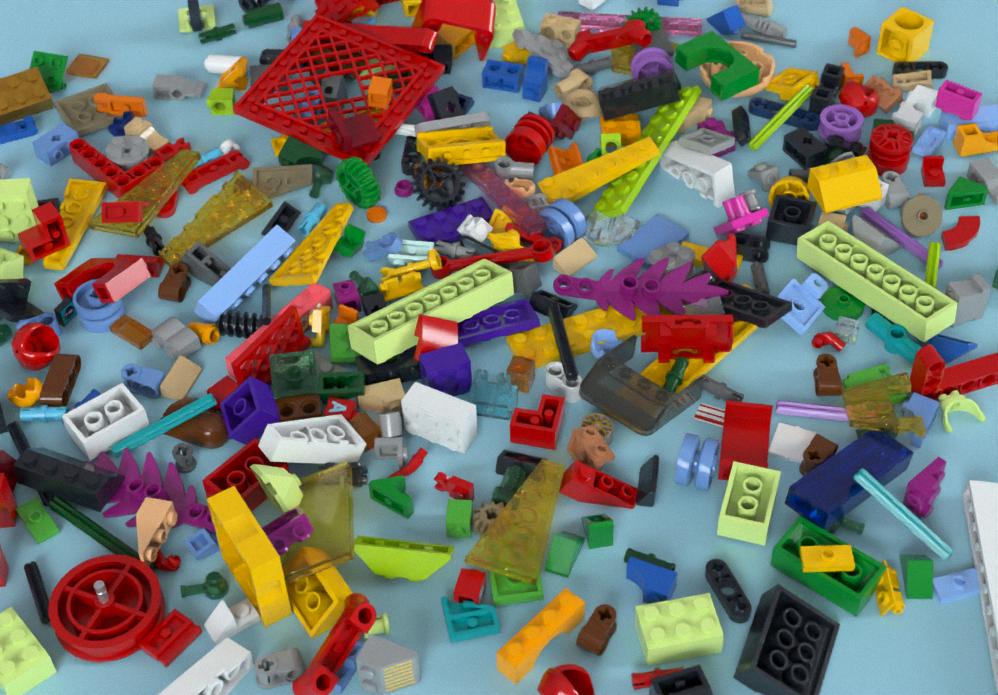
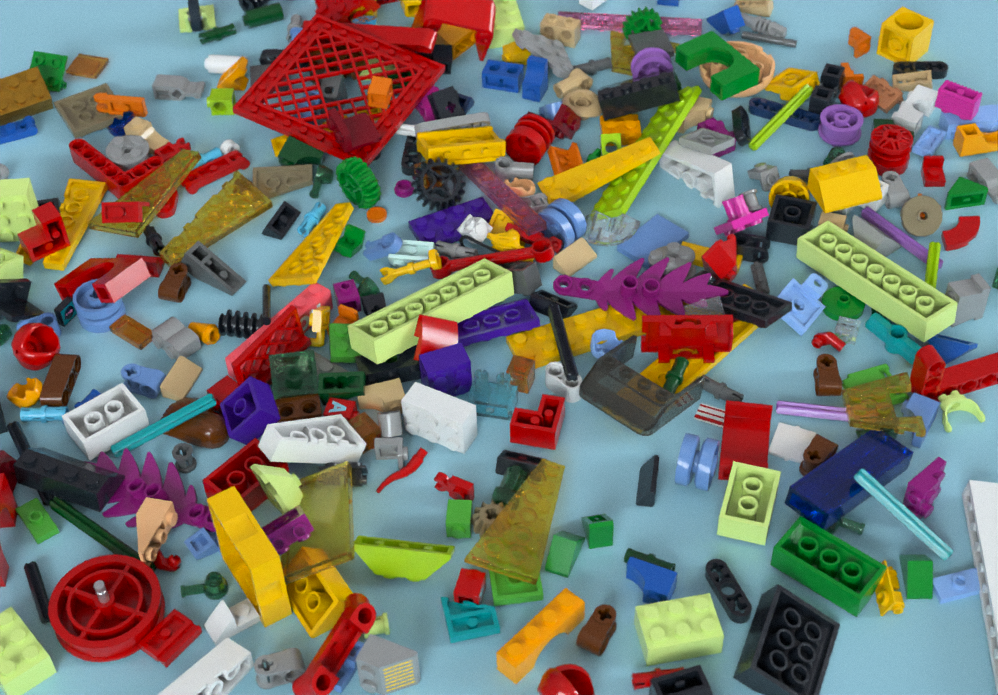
medium blue brick [32,123,79,166] -> none
light blue brick [193,225,296,325] -> none
green slope [368,476,414,519] -> none
yellow hinge [377,271,424,302] -> none
red slope [559,460,638,509] -> none
nougat bracket [567,425,616,471] -> none
red plate [568,19,652,62] -> none
light grey wheel [581,413,613,446] -> none
black brick [782,127,828,170] -> none
yellow plate [799,545,855,572] -> none
black hinge [825,135,867,157] -> none

